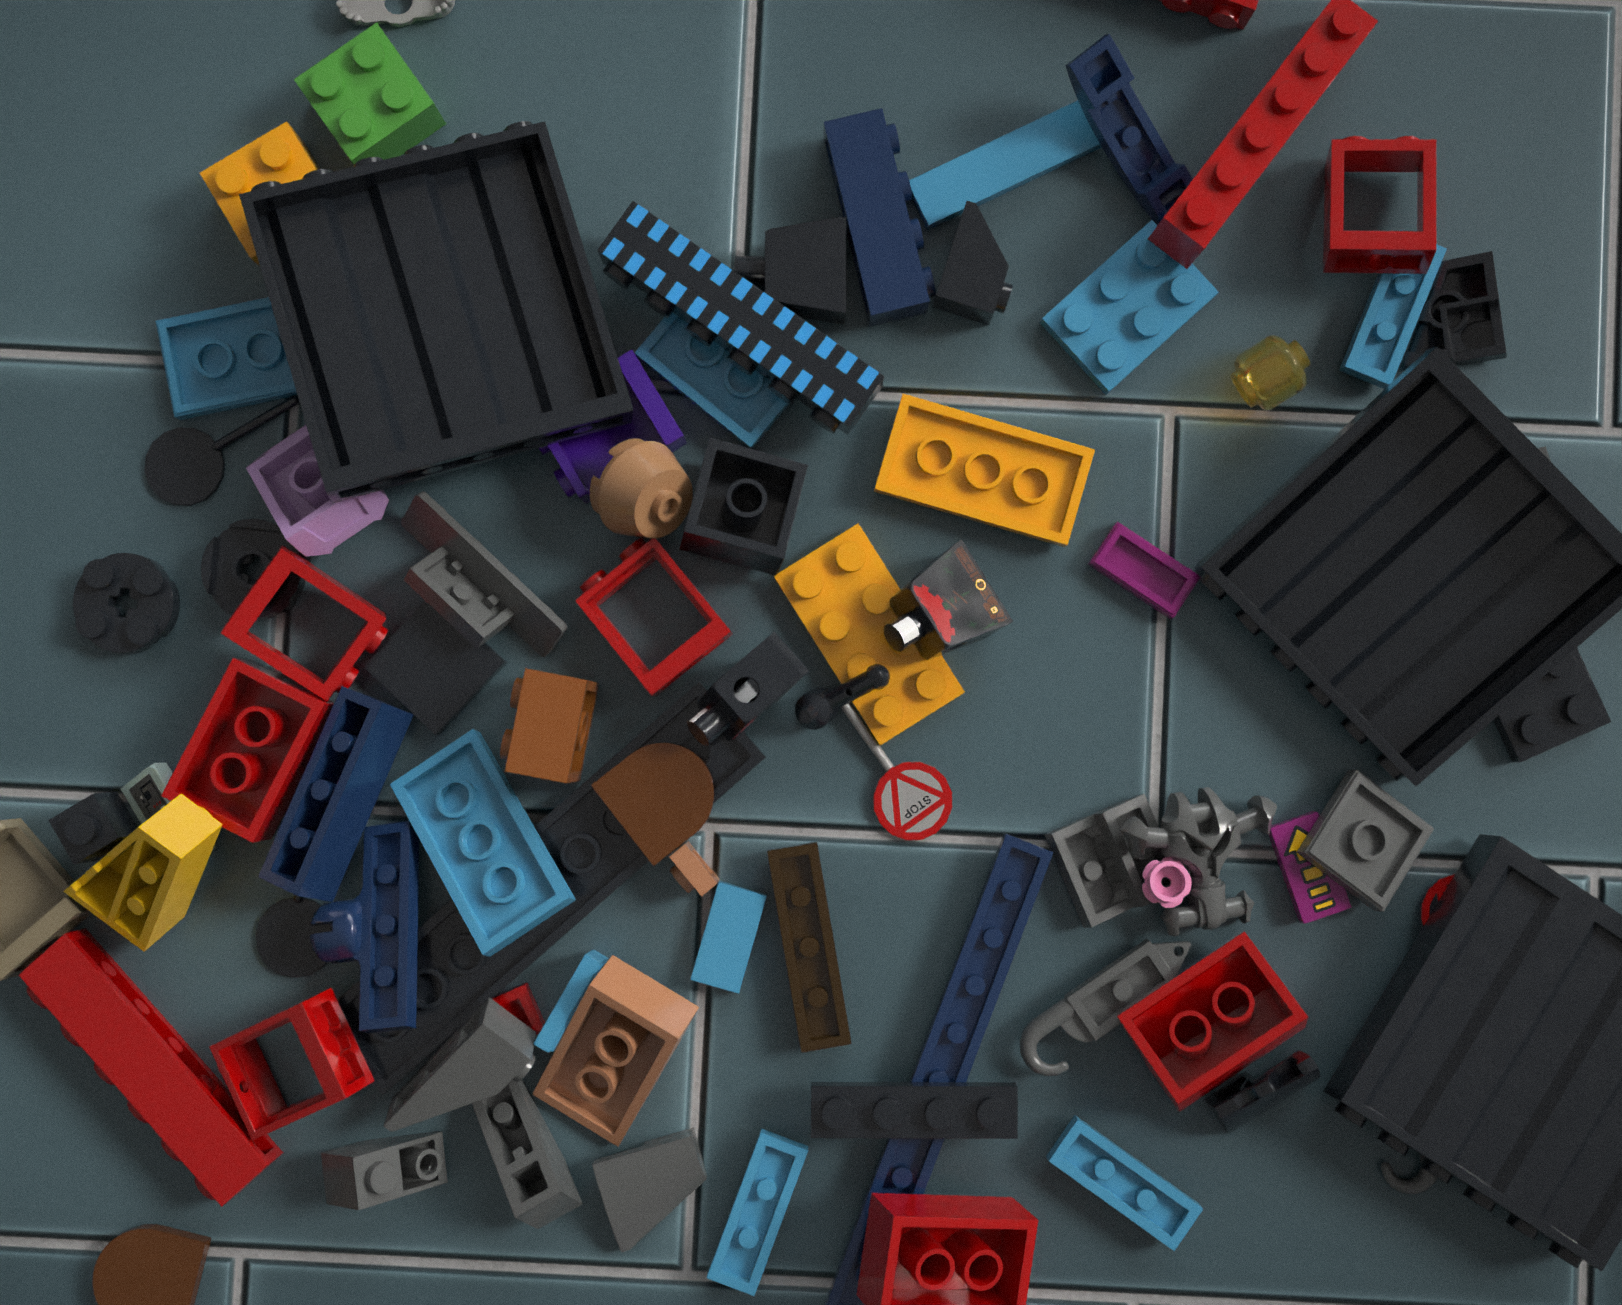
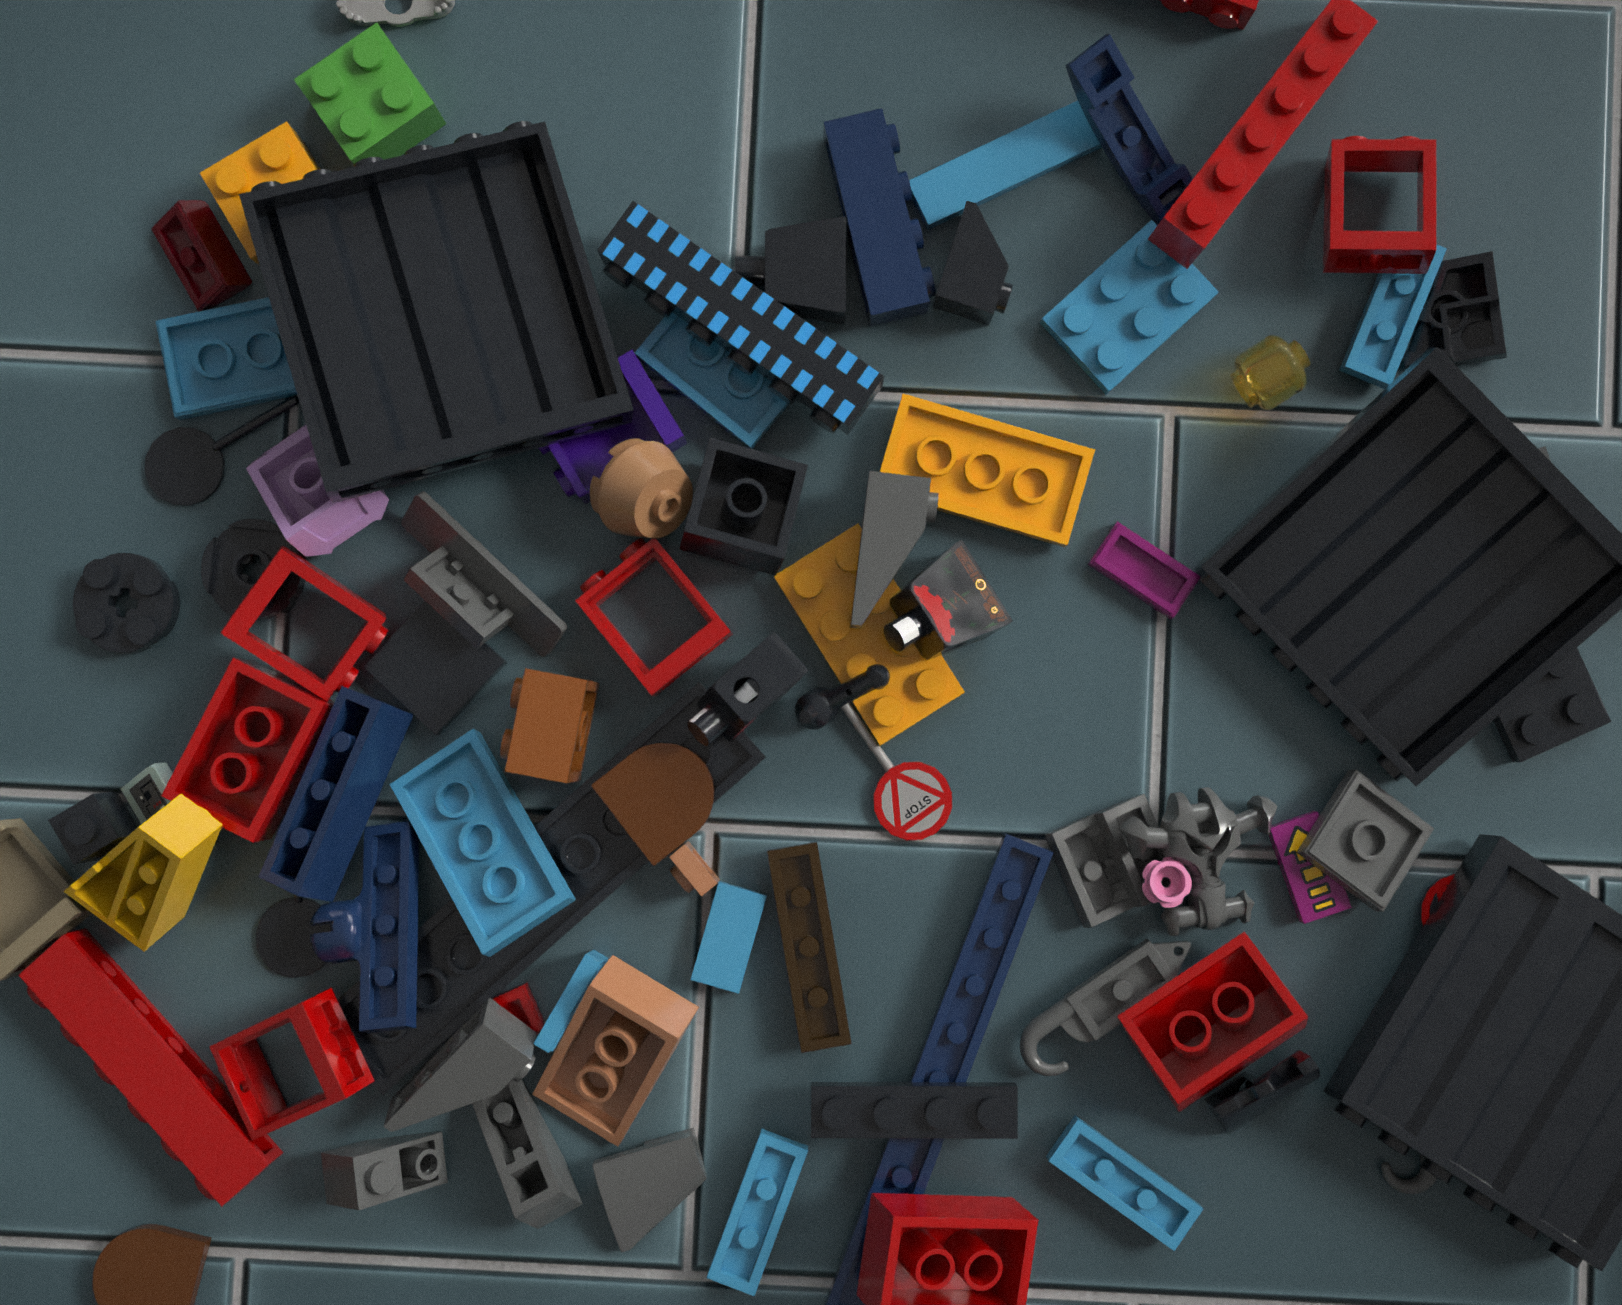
none -> dark red slope [151,200,252,312]
none -> dark grey slope [850,471,939,629]

